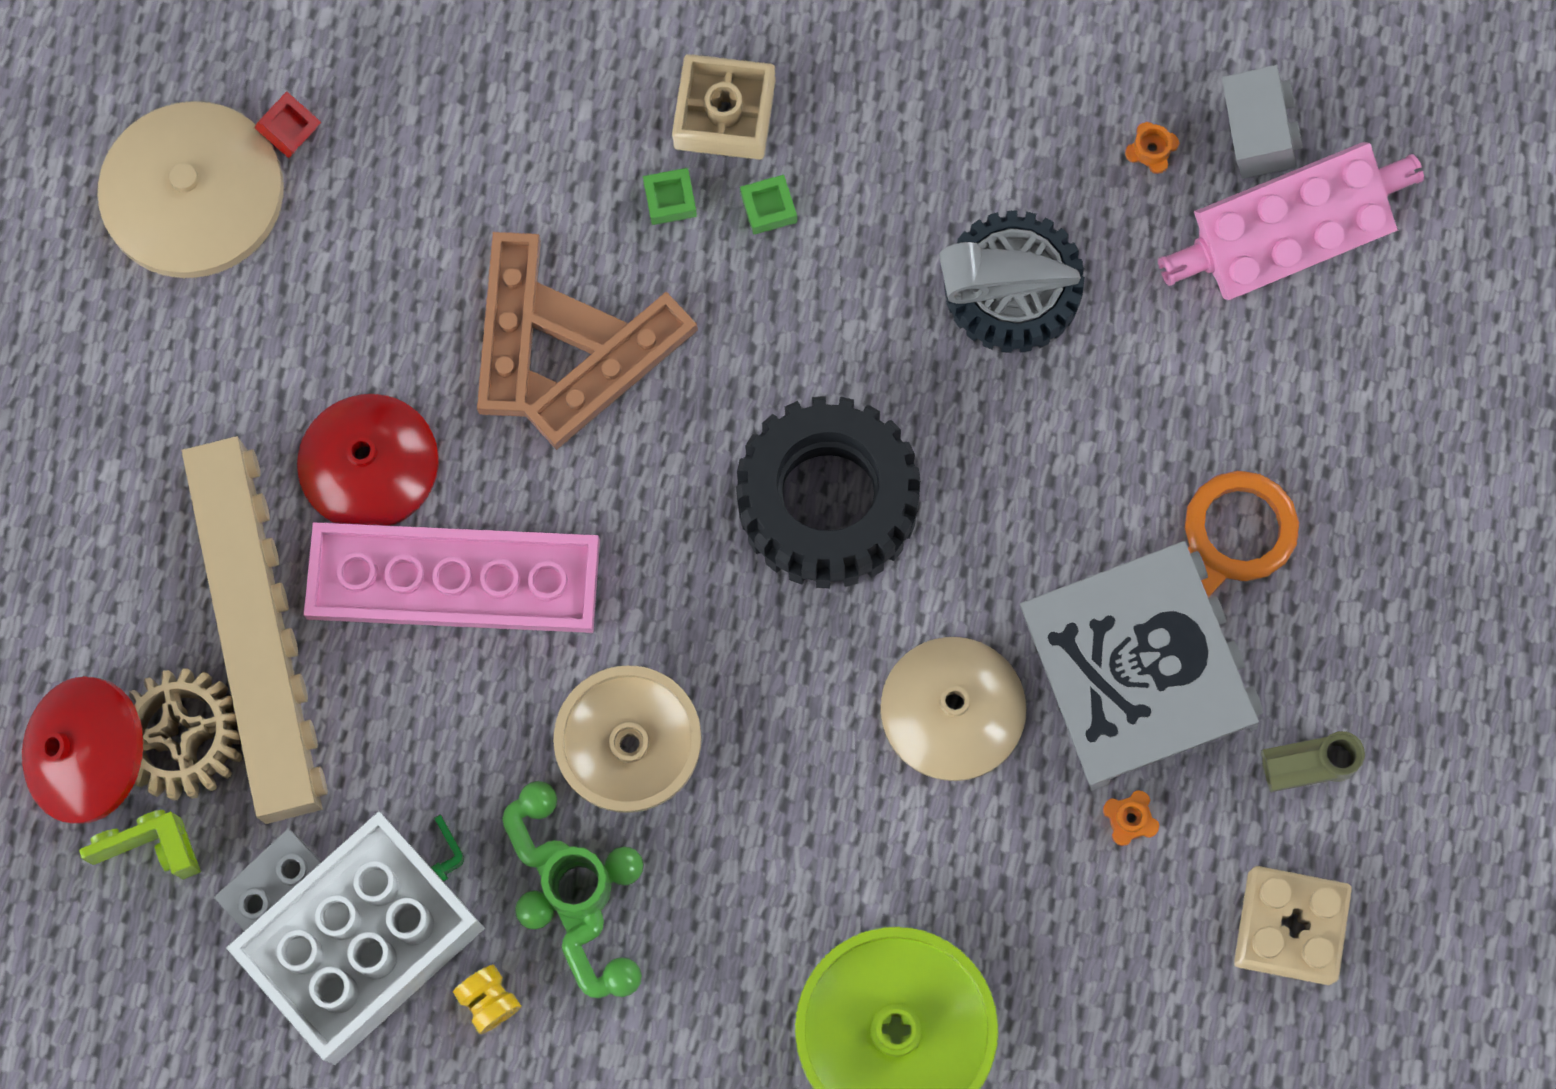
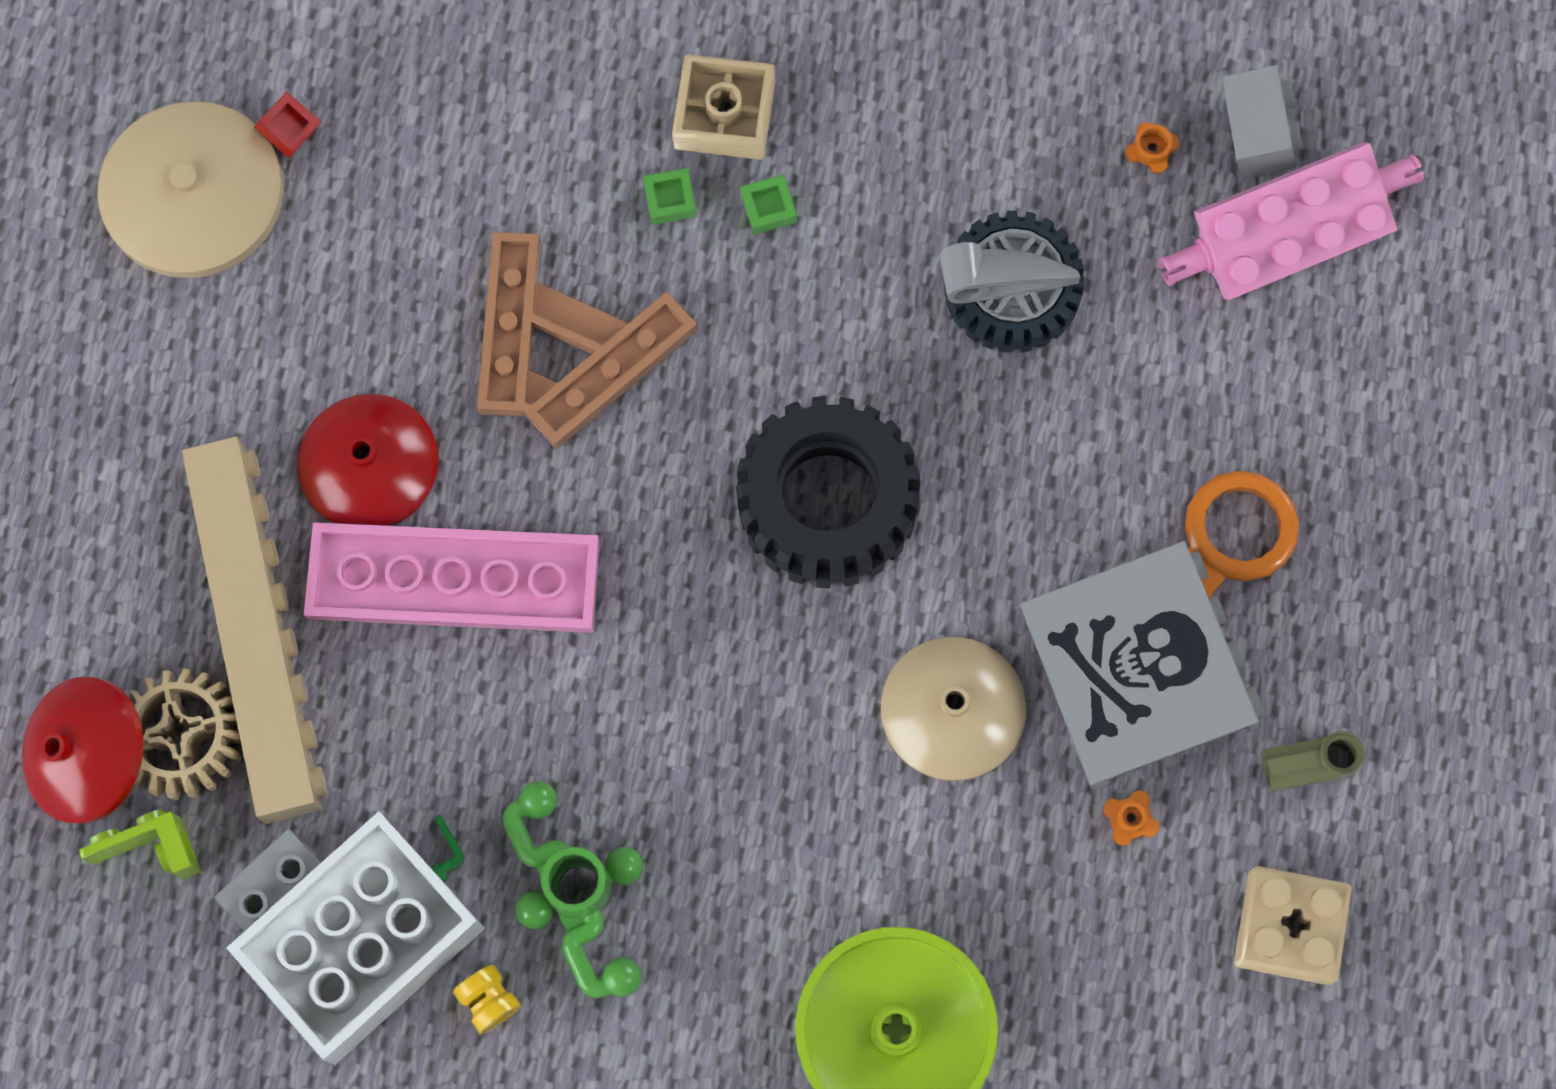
tan dish [553,666,702,813] -> none

